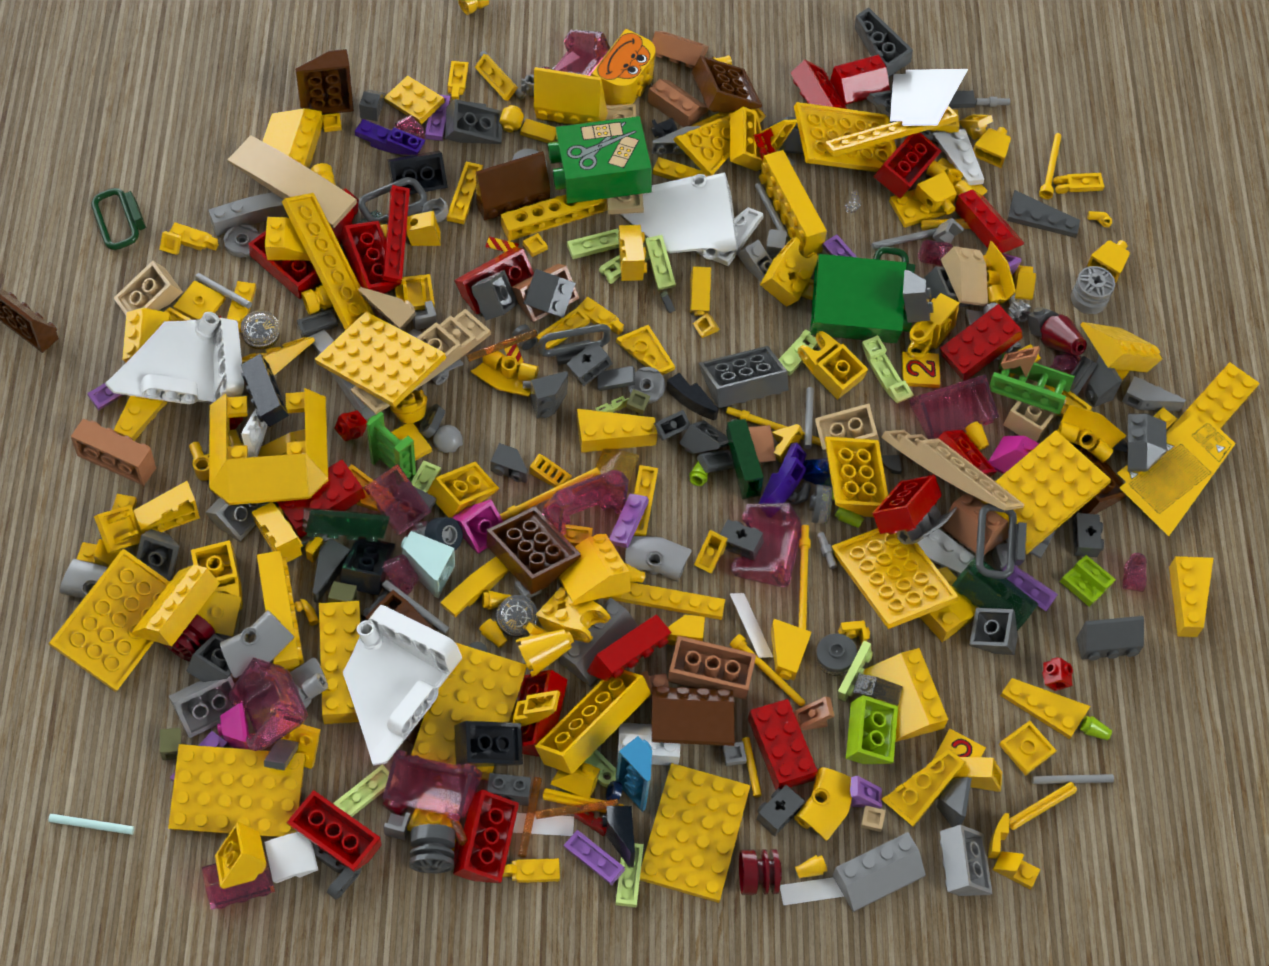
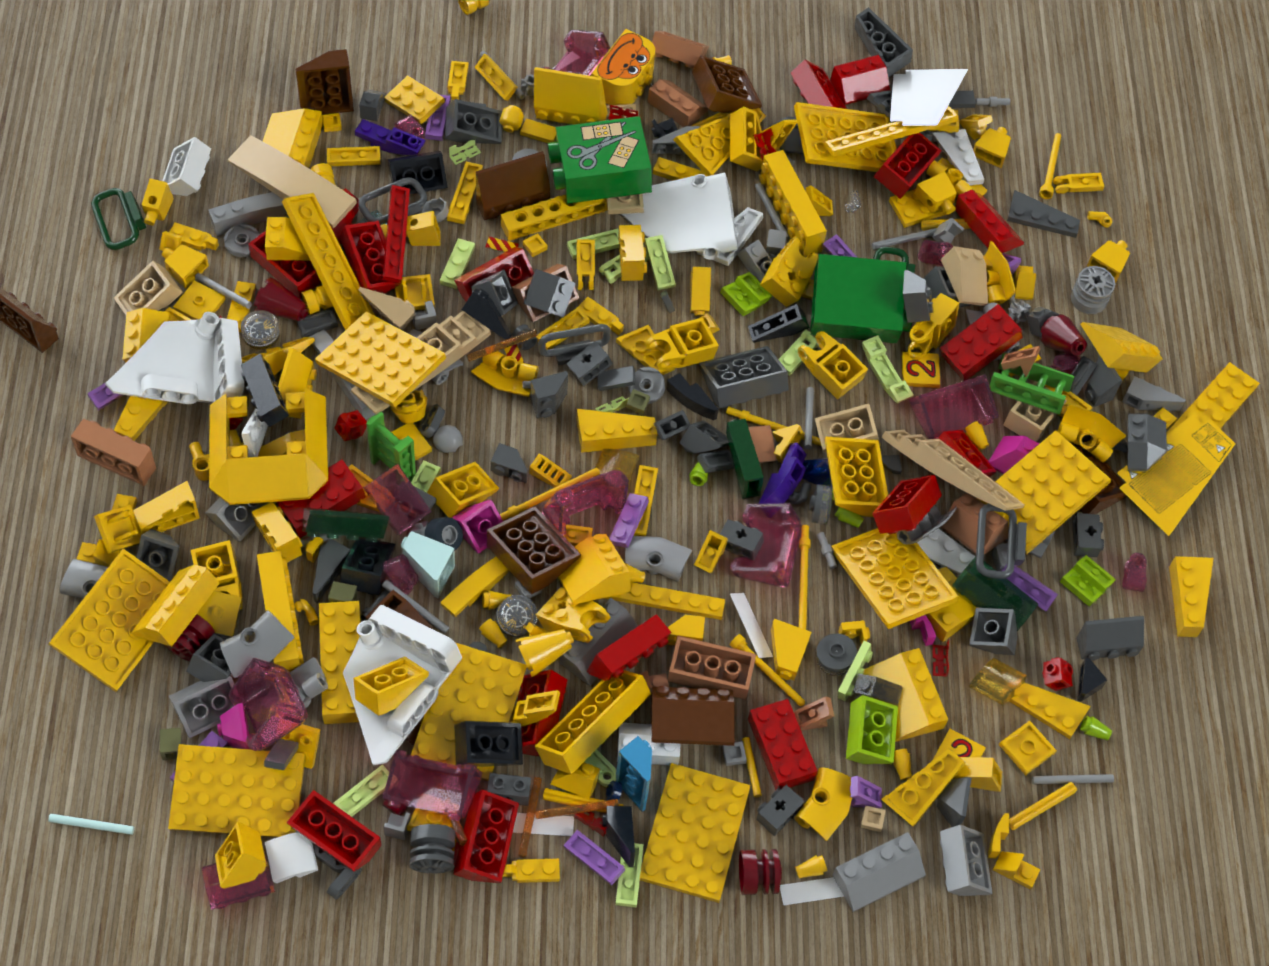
none -> yellow torso [142,178,174,226]
none -> yellow torso [162,245,209,289]
none -> white slope [163,137,211,196]
none -> dark red cone [254,277,309,321]
none -> yellow slope [278,348,317,419]
none -> yellow plate [327,146,381,166]
none -> yellow slope [353,657,429,716]
none -> yellowish green plate [440,238,475,289]
none -> yellowish green piece [449,140,481,165]
none -> black slope [461,289,512,341]
none -> yellow hinge [577,239,595,290]
none -> red piece [608,105,638,120]
none -> yellow brick [645,318,719,370]
none -> lime slope [720,271,773,316]
none -> black slope [748,304,810,343]
none -> yellow slope [805,185,833,216]
none -> yellow cone [893,749,912,780]
none -> dark pink slope [910,615,936,646]
none -> red piece [932,639,949,677]
none -> clear yellow slope [969,658,1027,705]
none -> black slope [1077,657,1107,702]

